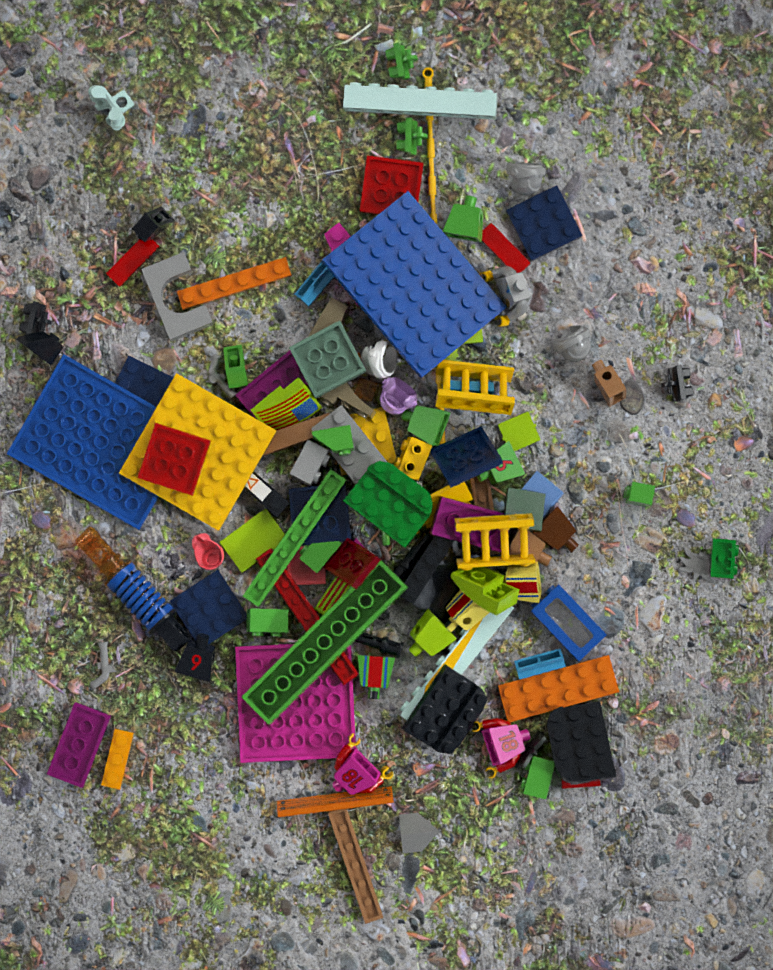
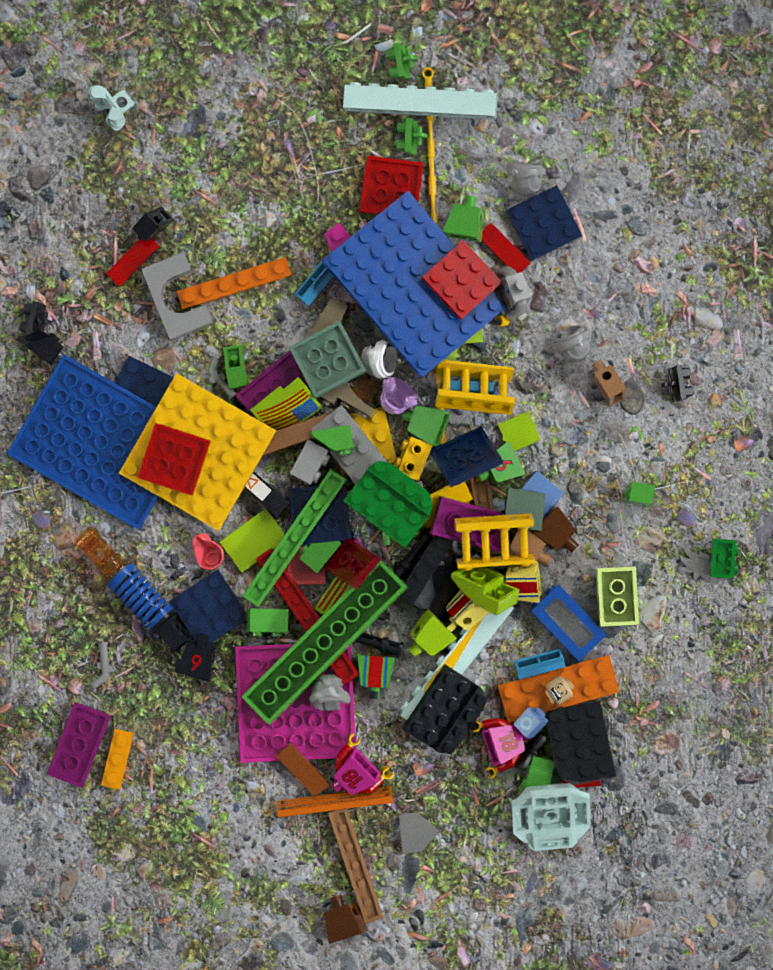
none -> dark orange tile [276,742,329,797]
none -> light grey helmet [309,674,351,711]
none -> reddish brown torso [324,895,369,944]
none -> red plate [421,240,502,321]
none -> light aqua piece [511,783,591,851]
none -> medium blue brick [514,707,548,738]
none -> tan head [544,676,574,705]
none -> yellowish green brick [595,567,639,627]

